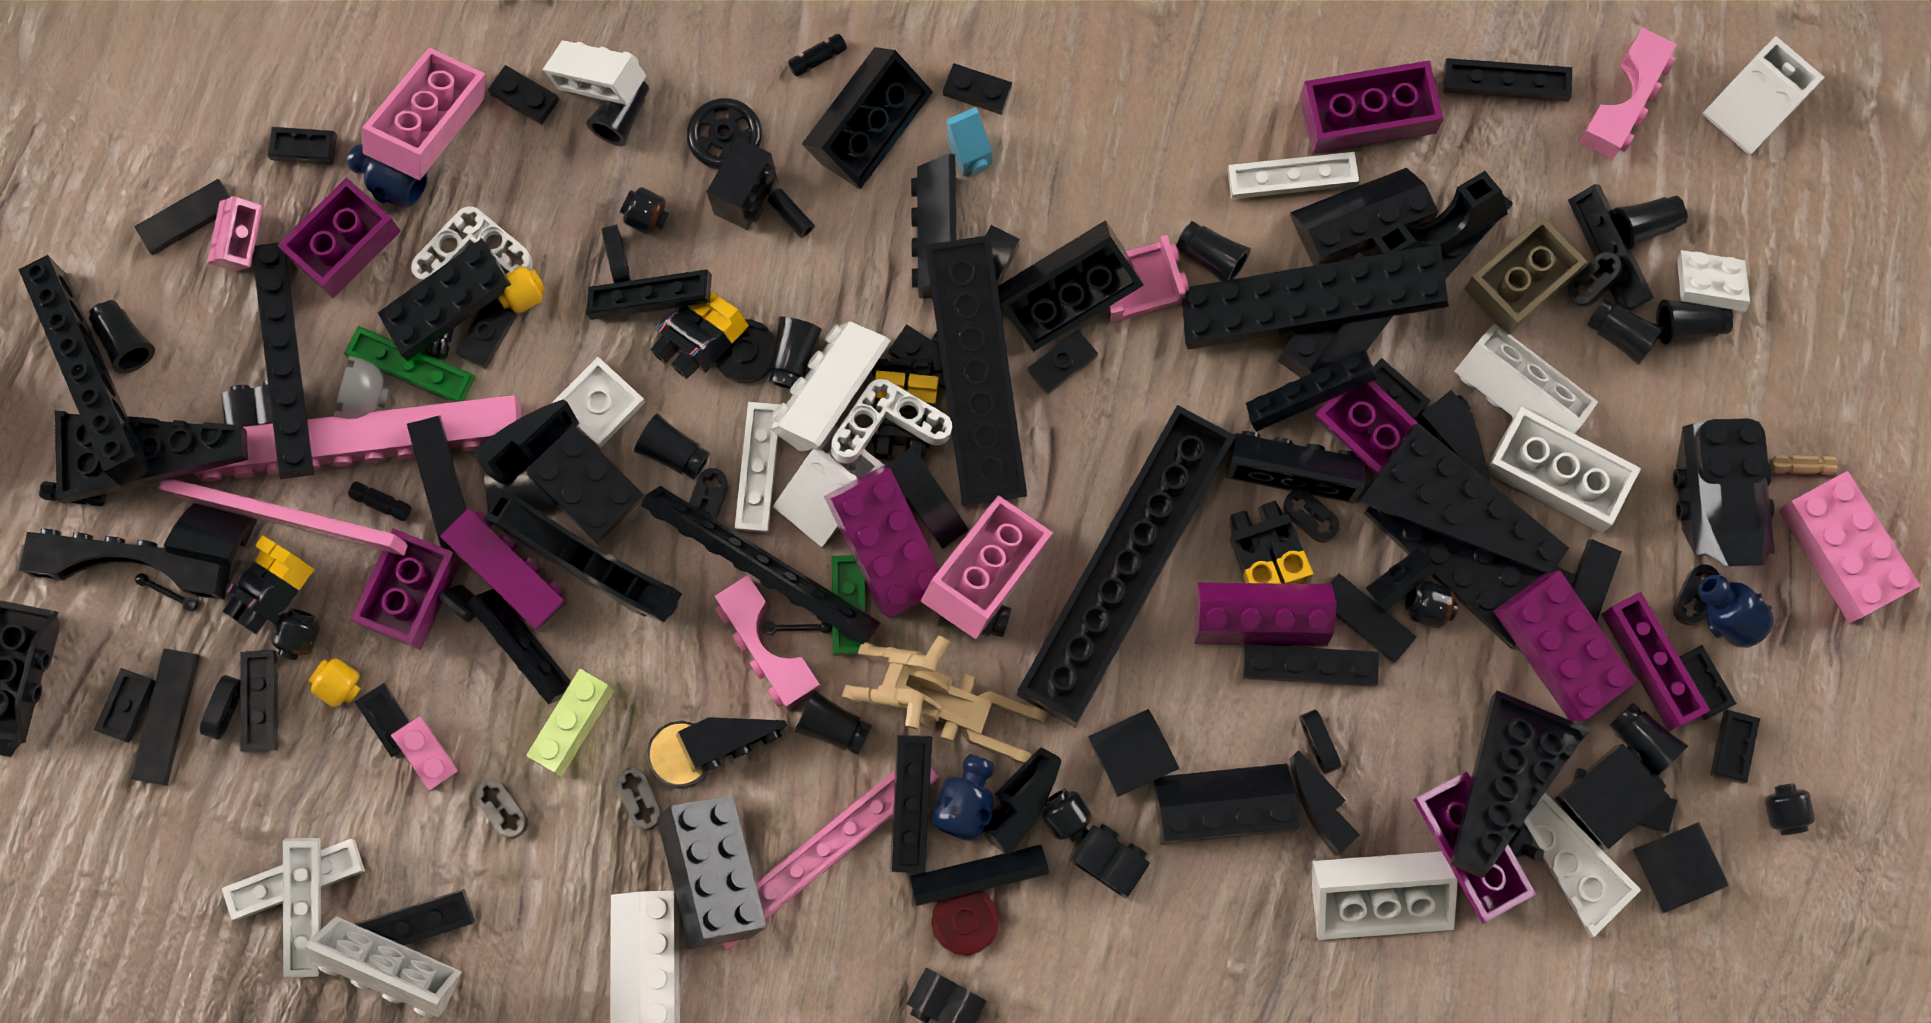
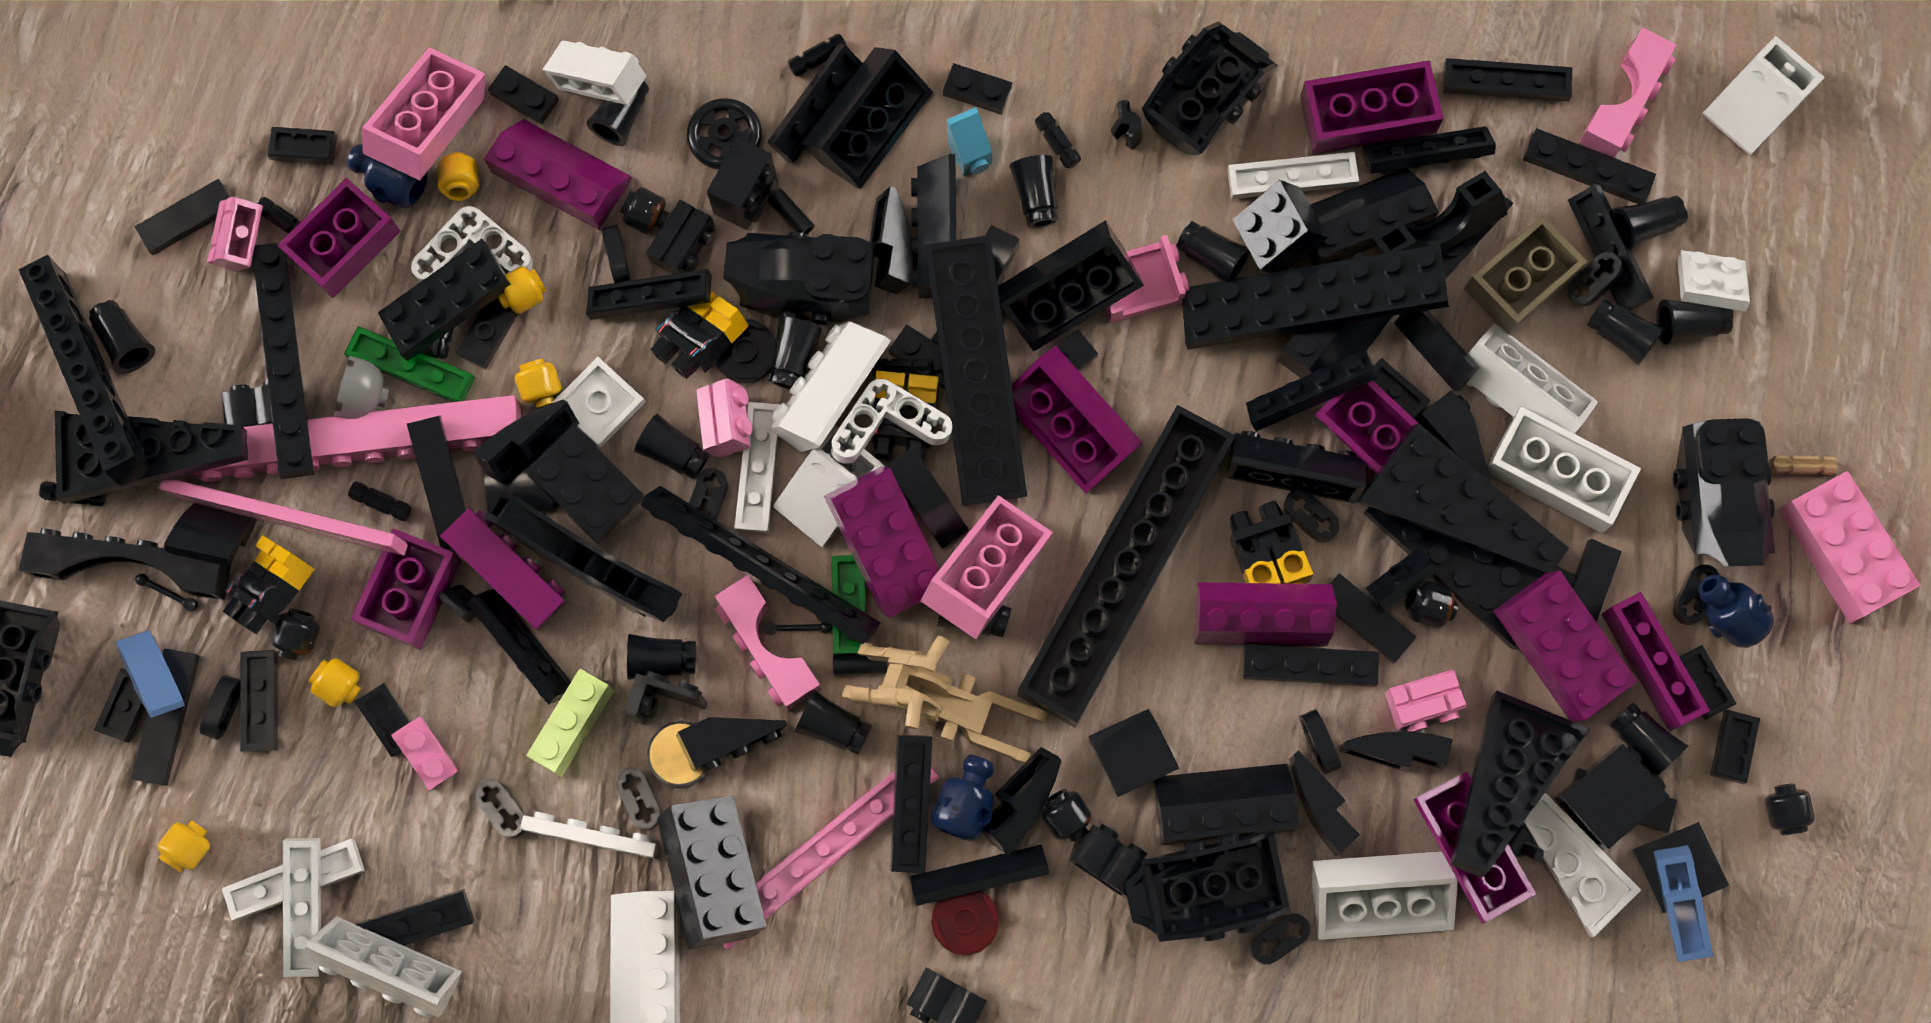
none -> medium blue slope [116,630,185,718]
none -> yellow head [157,820,210,873]
none -> black axle [256,197,301,234]
none -> yellow head [437,152,479,201]
none -> magenta slope [484,119,632,230]
none -> yellow head [514,358,562,408]
none -> white plate [520,811,660,860]
none -> black bracket [623,671,708,725]
none -> black plant [627,634,696,680]
none -> black brick [646,200,716,274]
none -> bright pink brick [696,379,752,458]
none -> black slope [723,232,876,326]
none -> black plate [767,44,862,163]
none -> black hinge [833,655,887,675]
none -> black slope [870,186,913,294]
none -> black plant [1009,155,1058,228]
none -> magenta slope [1011,346,1143,493]
none -> black axle [1035,112,1081,169]
none -> black piece [1111,100,1143,150]
none -> black slope [1124,830,1290,942]
none -> black slope [1142,21,1279,155]
none -> brick [1232,180,1328,273]
none -> black beam [1250,914,1310,965]
none -> black slope [1339,731,1453,771]
none -> black plate [1362,126,1496,174]
none -> bright pink brick [1385,669,1466,732]
none -> black tile [1394,311,1480,392]
none -> black plate [1523,128,1656,204]
none -> medium blue slope [1653,845,1713,962]

